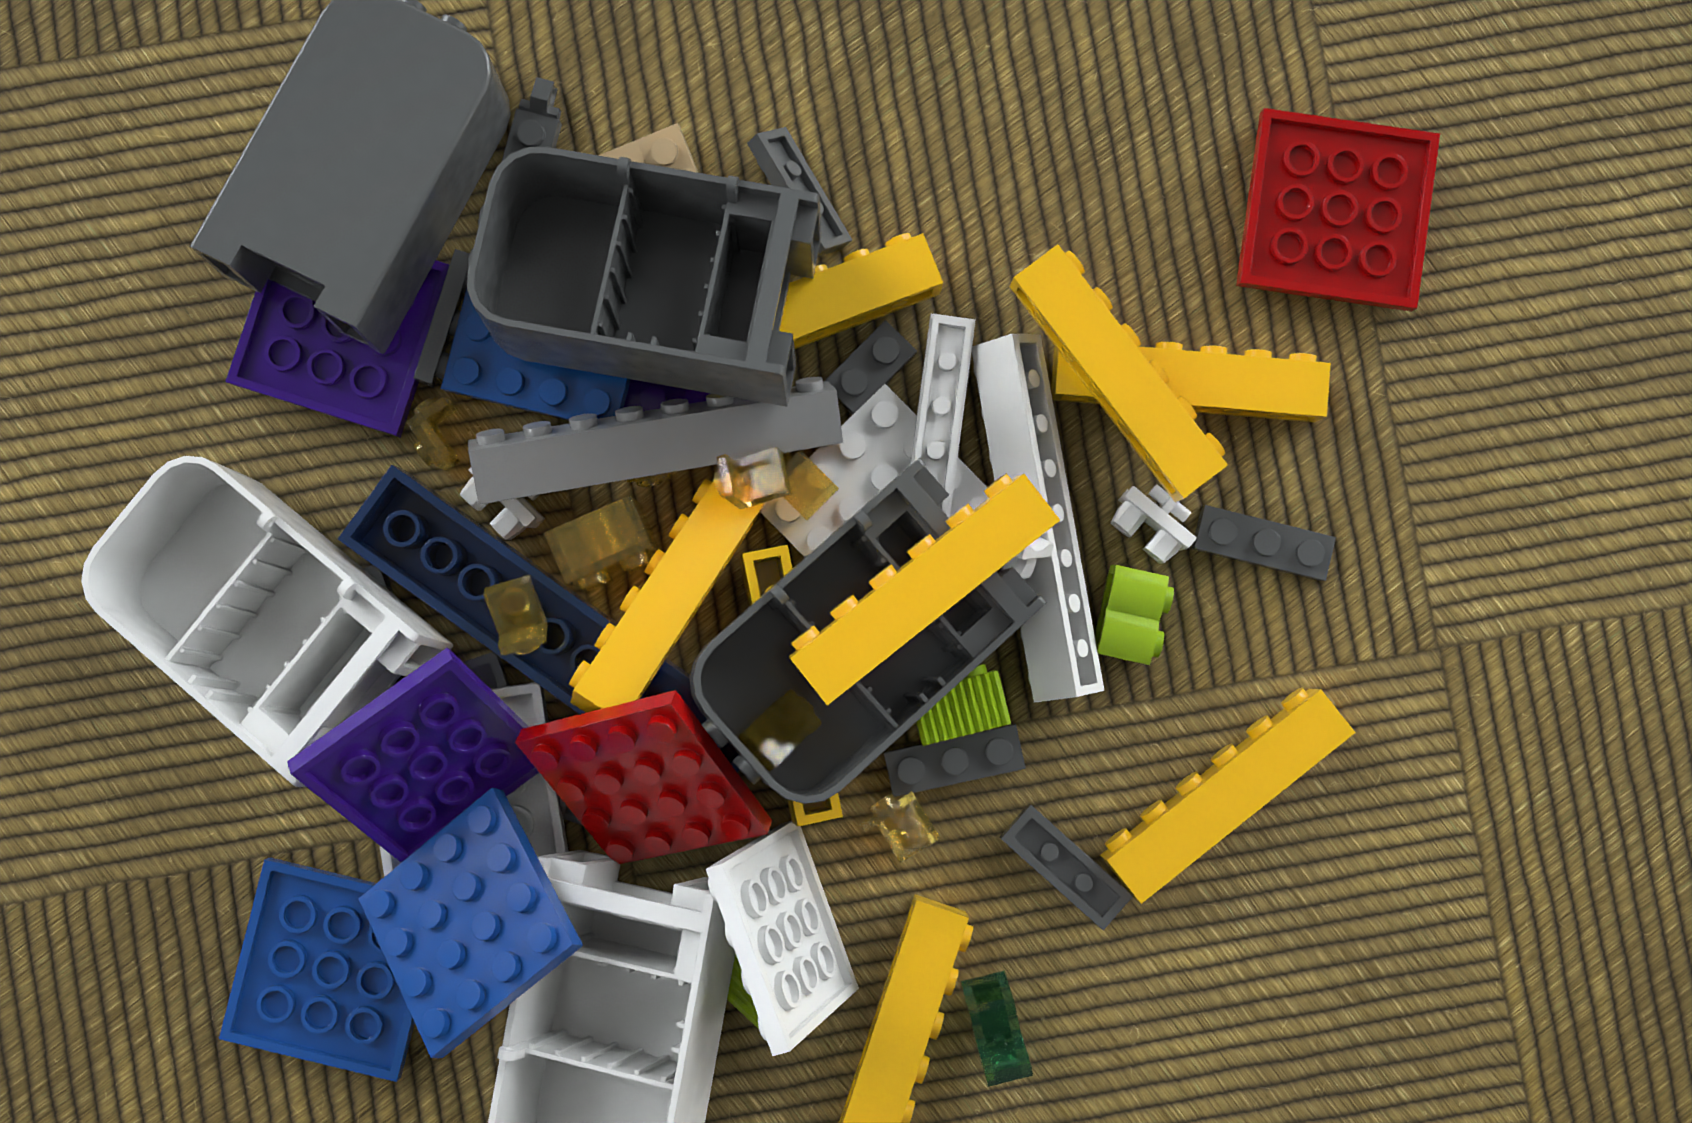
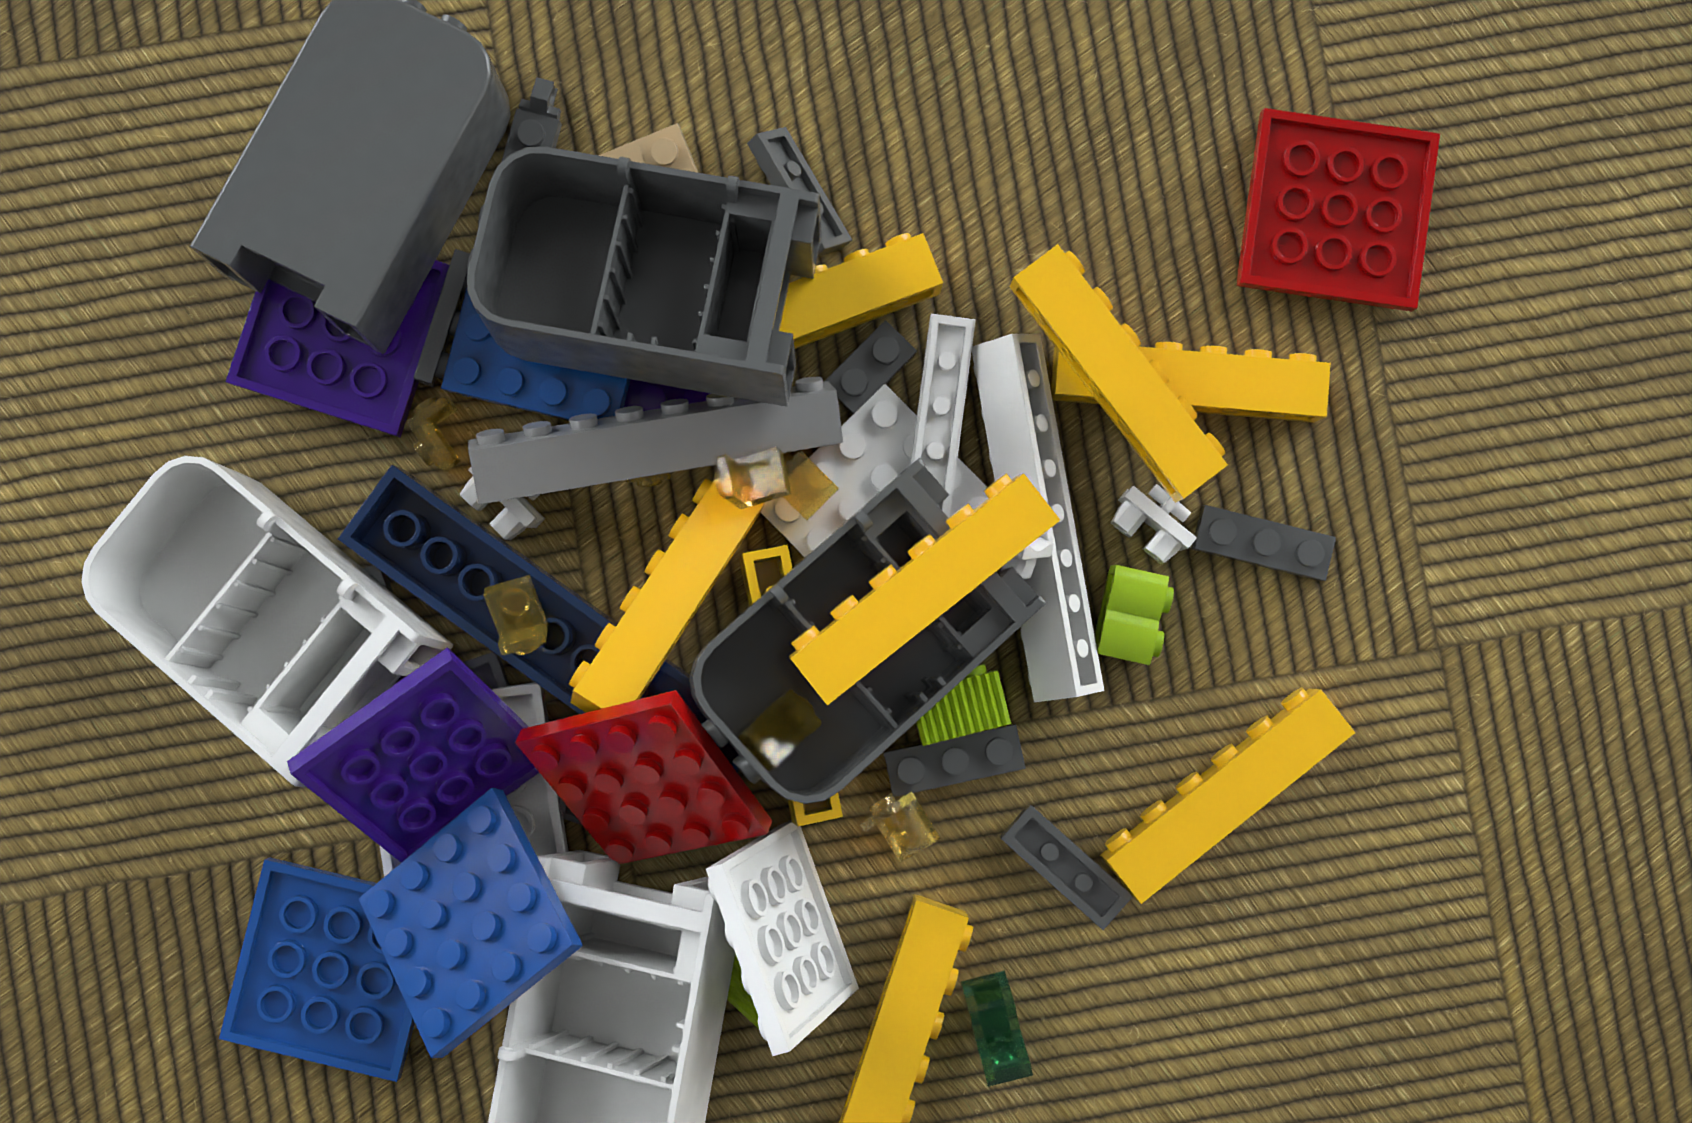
clear yellow brick [544,496,660,591] -> none

